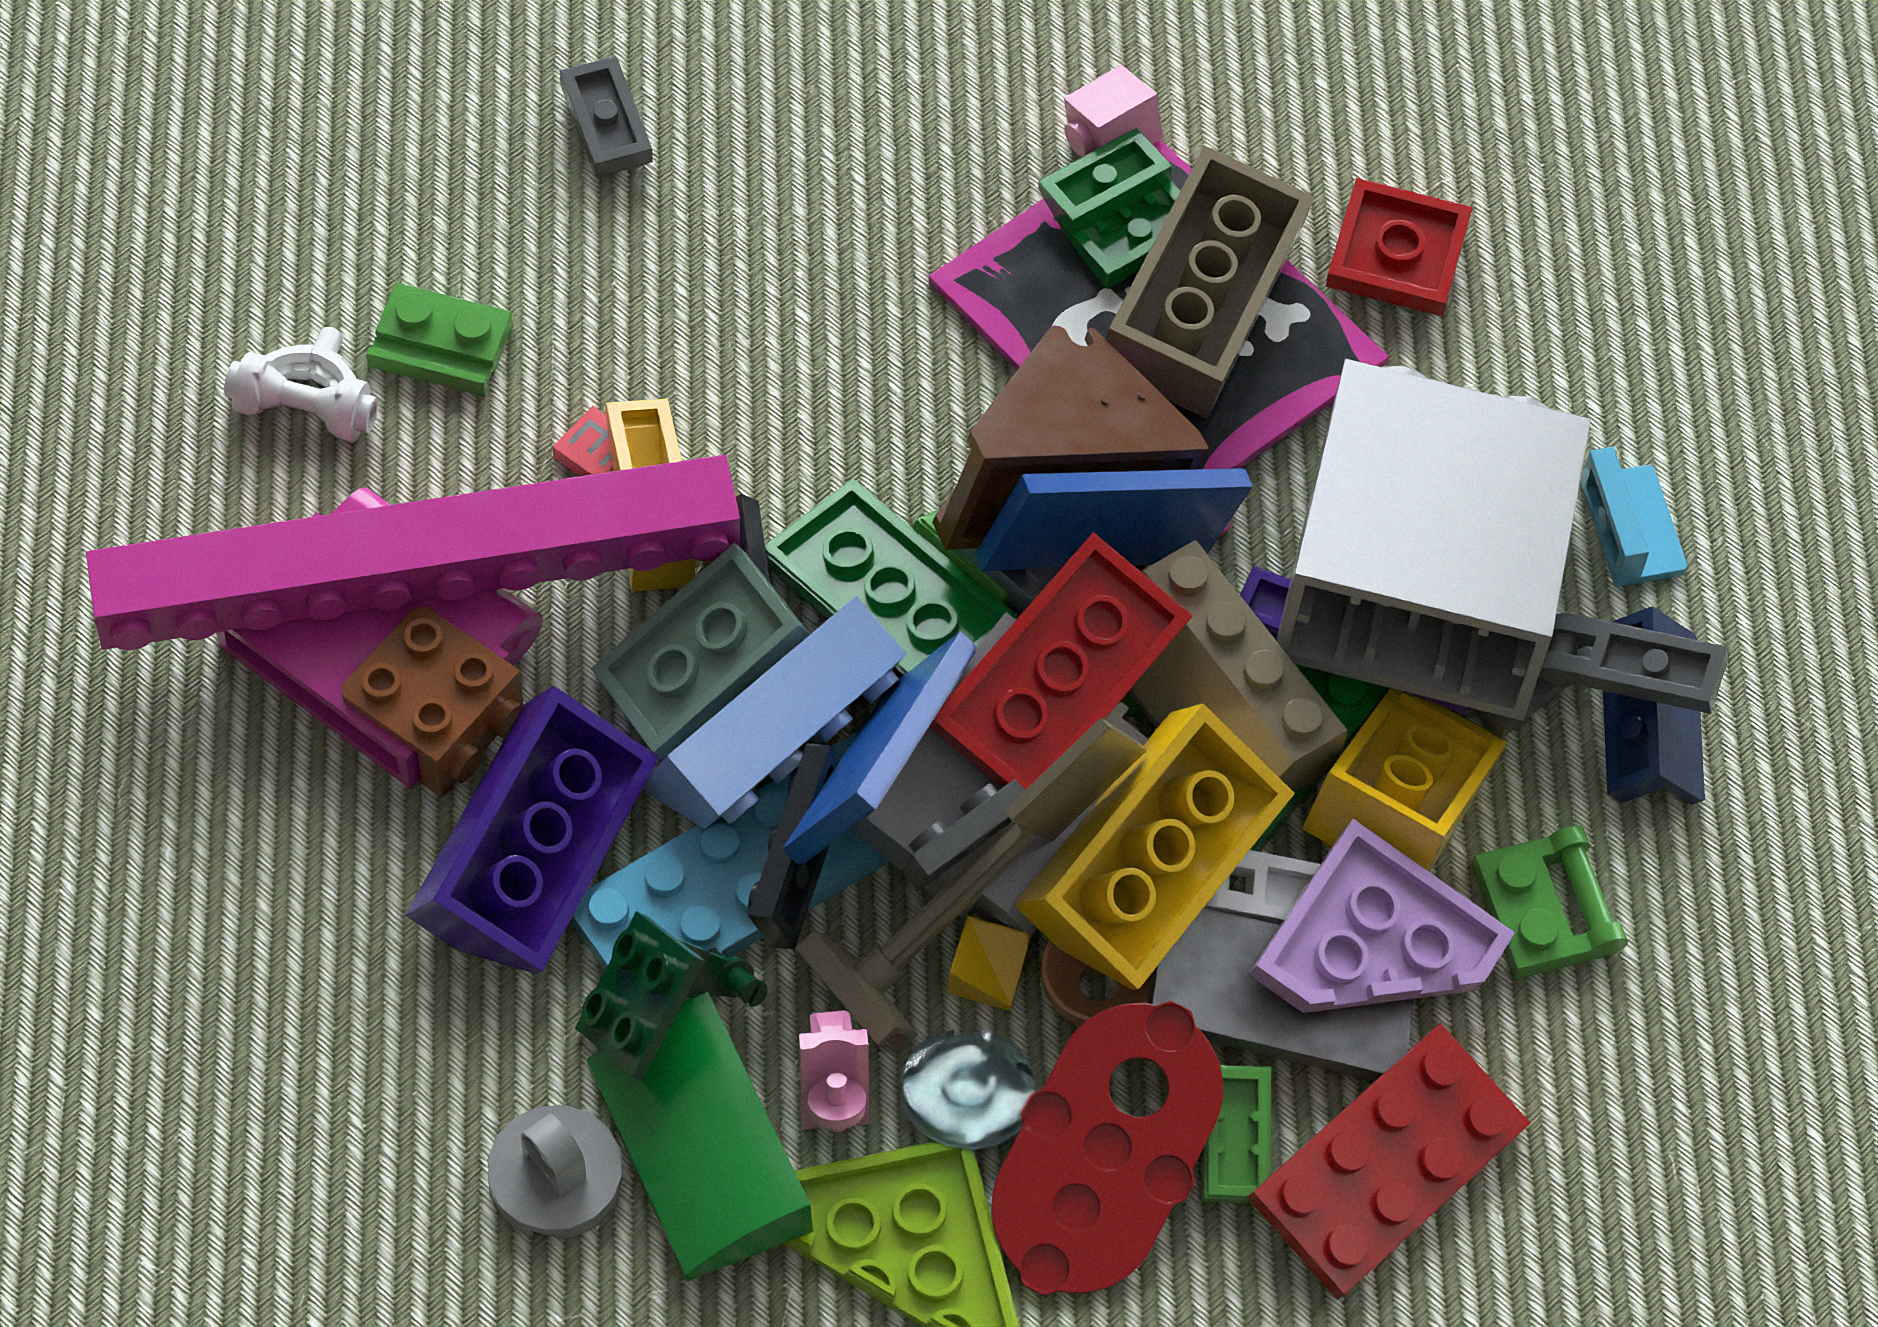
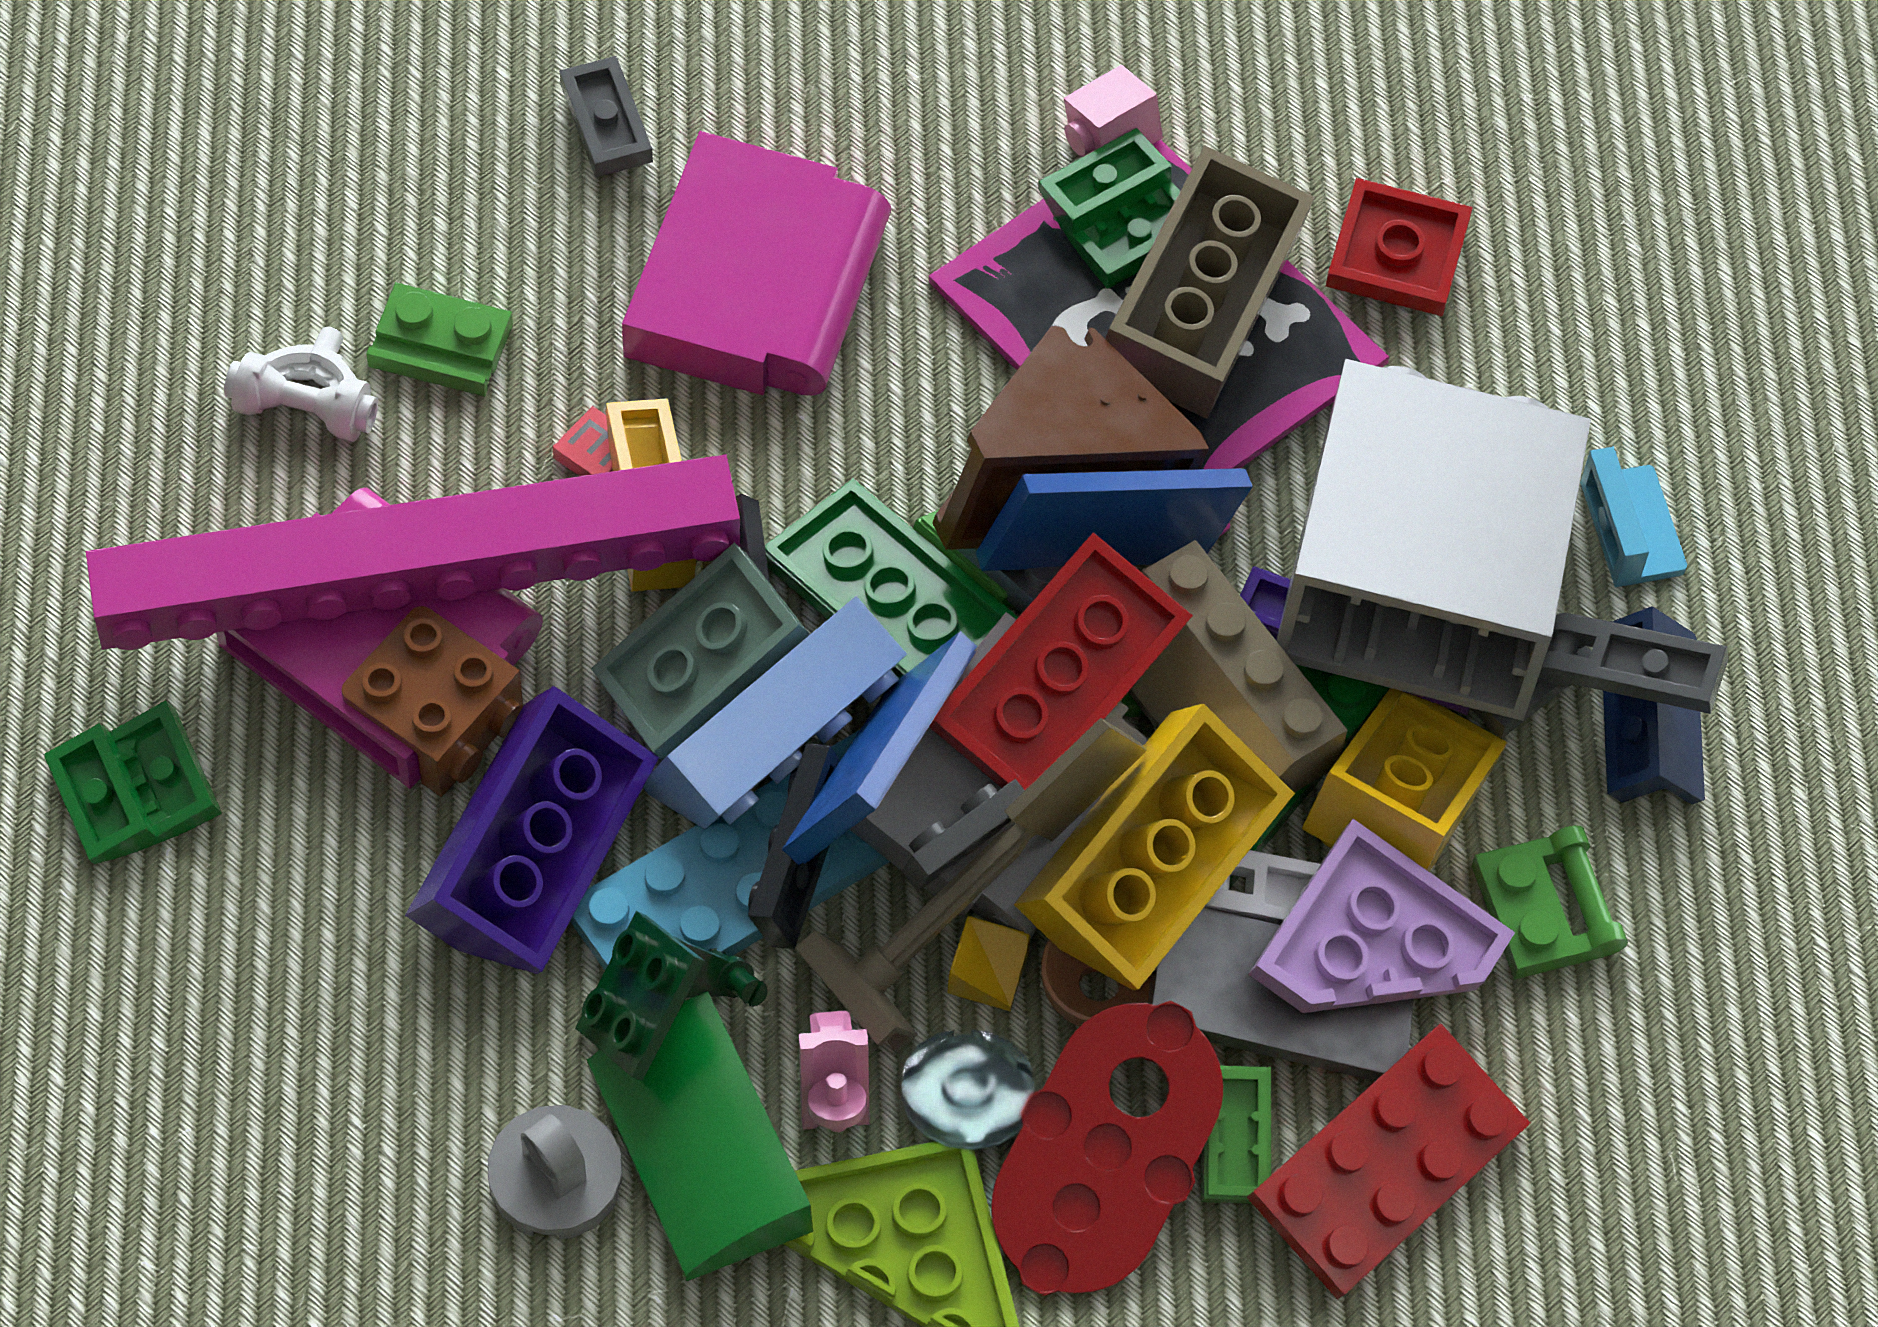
none -> green slope [43,700,222,864]
none -> dark pink piece [622,131,891,396]

